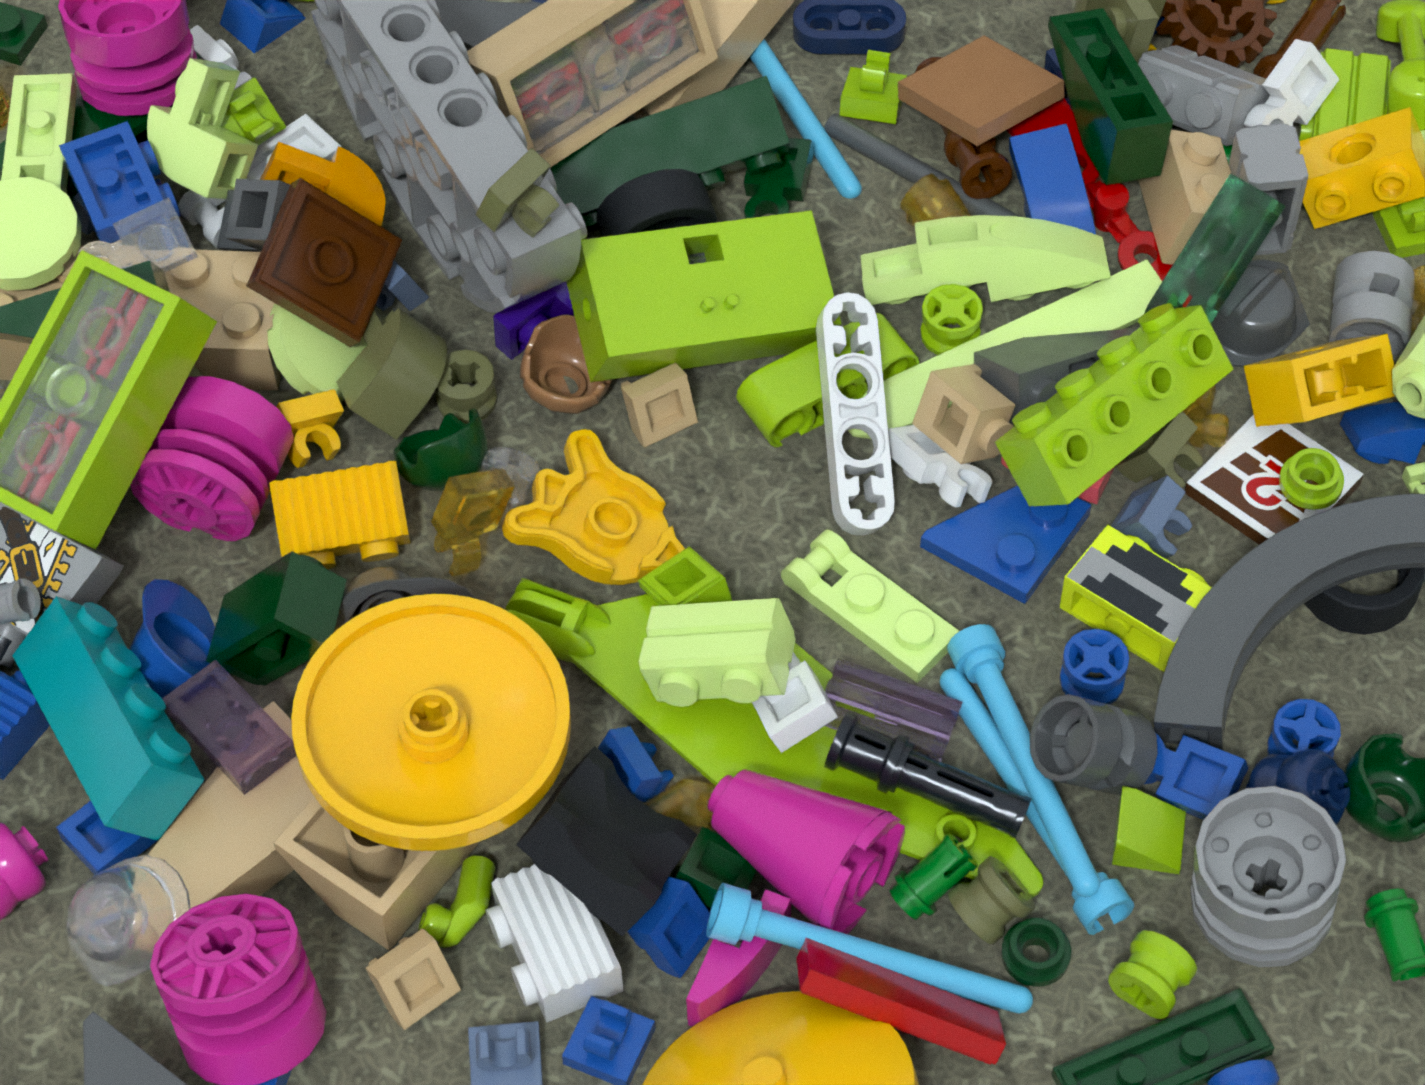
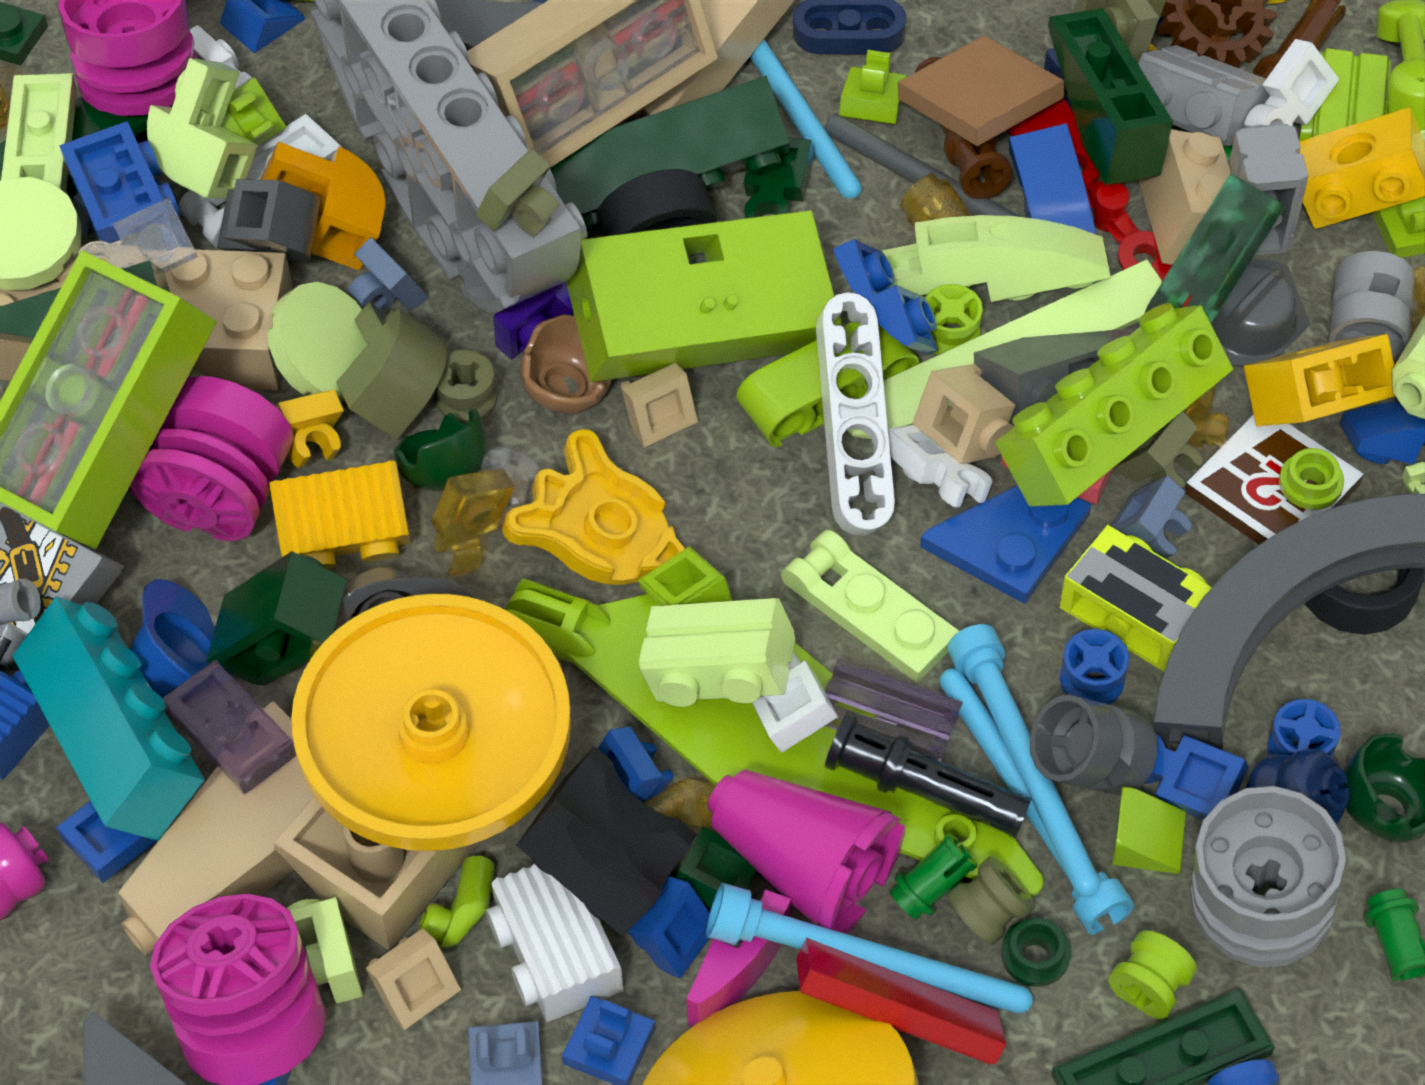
clear piece [67,855,191,986] -> none
reddish brown tile [246,178,402,347] -> none
none -> yellowish green bracket [286,897,363,1004]
none -> blue slope [833,239,938,355]

